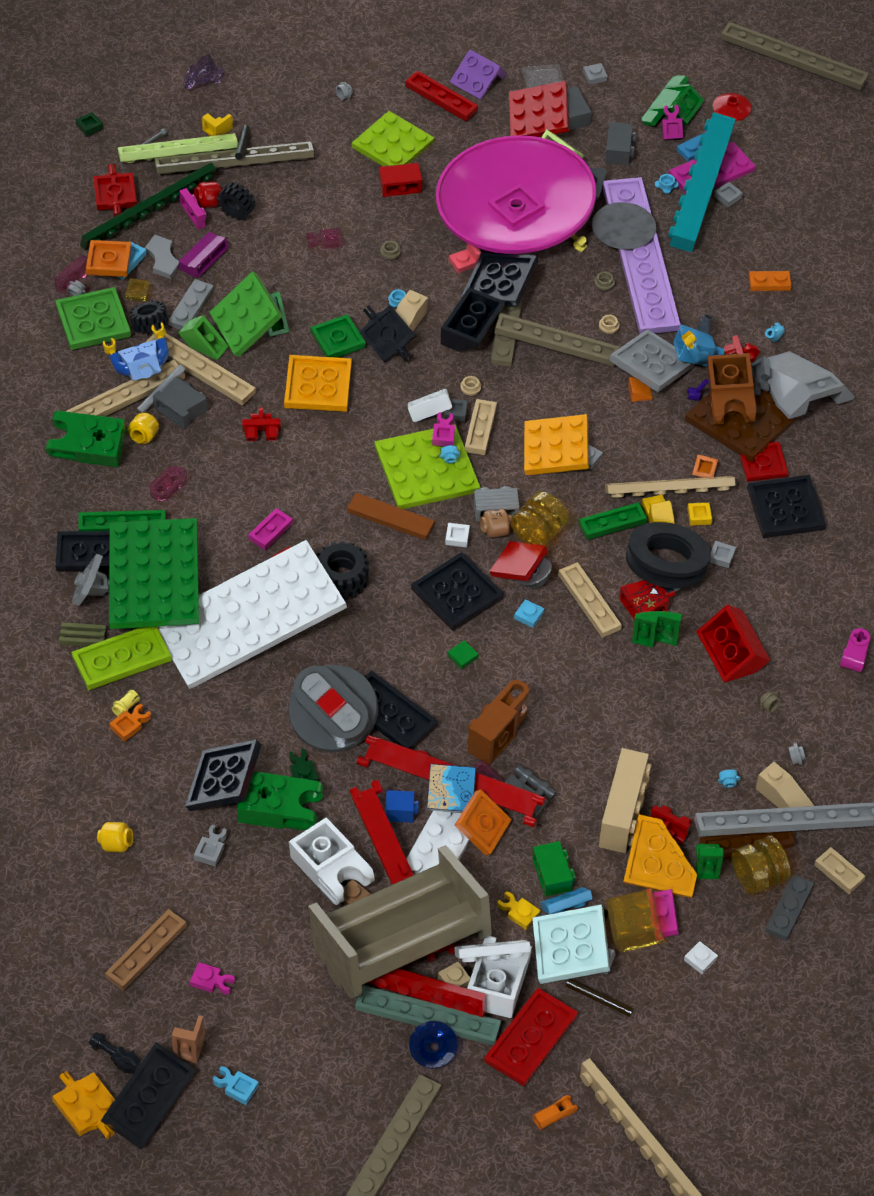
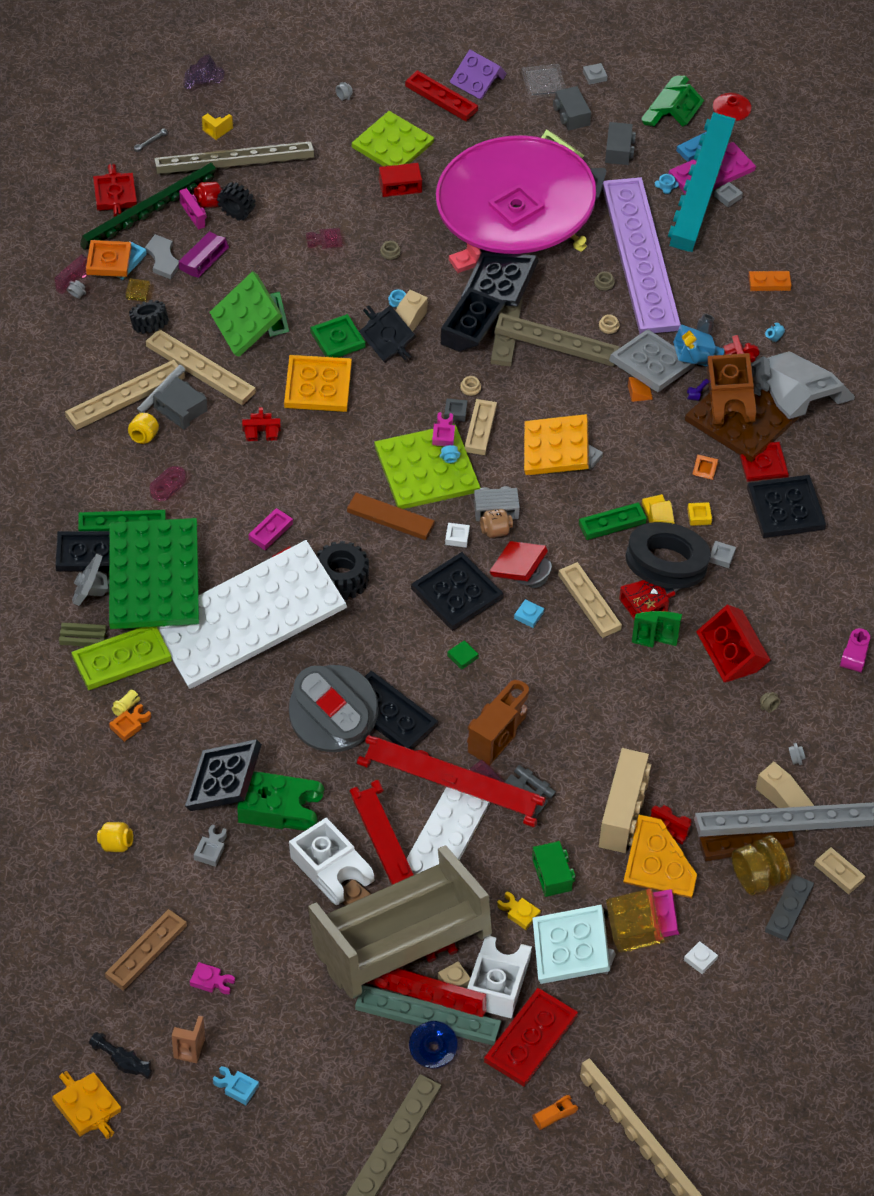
green brick [45,411,127,468] -> none
bright green plate [55,287,131,350] -> none
dark green plate [76,112,103,137] -> none
black plate [100,1042,196,1149] -> none
torso [103,323,169,380] -> none
yellowish green plate [118,133,238,163] -> none
light grey plate [168,279,214,330] -> none
bright green slope [178,315,229,360] -> none
pearl dark grey bar [235,125,250,160] -> none
dark green plate [289,748,318,781] -> none
blue brick [386,790,419,823] -> none
white slope [408,389,452,422] -> none
tile [427,764,476,813] -> none
orange plate [454,789,512,855] -> none
white plate [454,940,530,962] -> none
red plate [509,81,569,137] -> none
clear yellow wheel [511,491,569,546] -> none
dark azure plate [540,887,593,914] -> none
dark brown bar [565,978,634,1017] -> none
flat silver sticker [592,202,656,249] -> none
tan plate [605,476,735,497] -> none
dark pink plate [662,105,683,140] -> none
green slope [695,844,723,879] -> none
medium azure plate [718,769,740,788] -> none
dark tan plate [721,22,869,91] -> none

